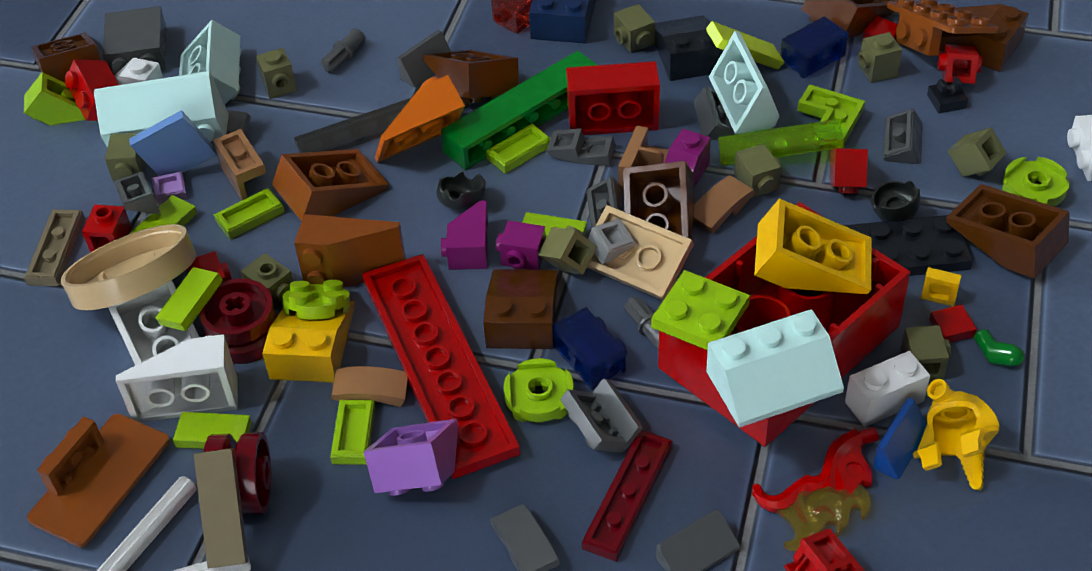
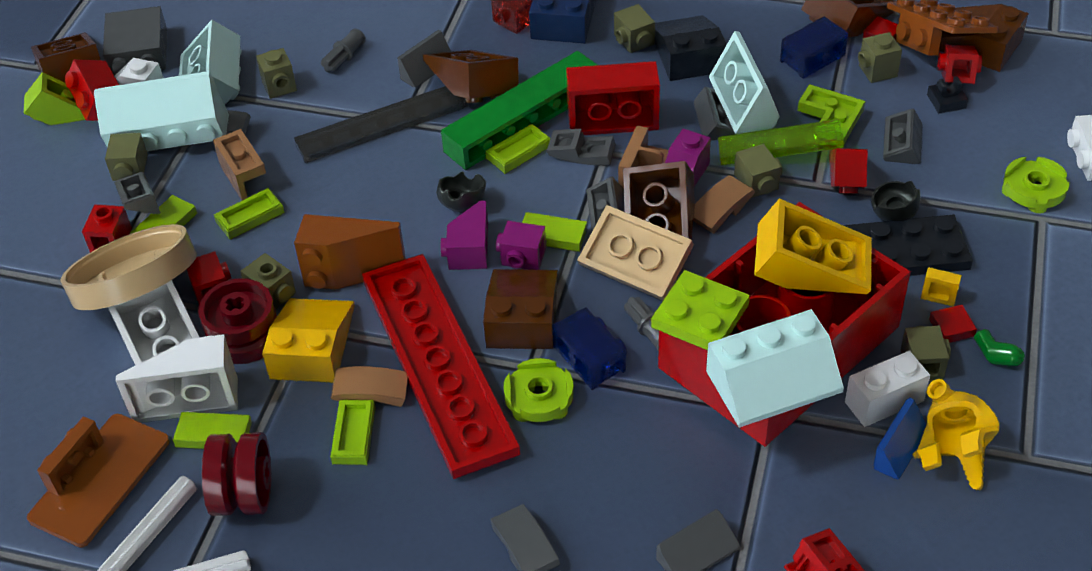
dark tan tile [24,209,85,286] -> none
medium blue tile [129,110,217,176] -> none
lavender tile [152,171,188,206] -> none
lime tile [155,267,223,332] -> none
dark tan tile [193,448,248,569] -> none
dark orange slope [272,149,389,221] -> none
lime plate [282,280,350,320] -> none
medium lavender slope [364,419,458,496] -> none
orange slope [375,75,465,163] -> none
olive brick [538,226,597,275] -> none
dark grey bracket [560,379,642,453] -> none
dark red tile [582,430,673,562] -> none
light grey slope [588,218,636,265] -> none
neon yellow tile [706,21,784,70] -> none
piece [752,427,879,552] -> none
reddish brown slope [946,184,1070,279] -> none
olive brick [947,127,1007,177] -> none

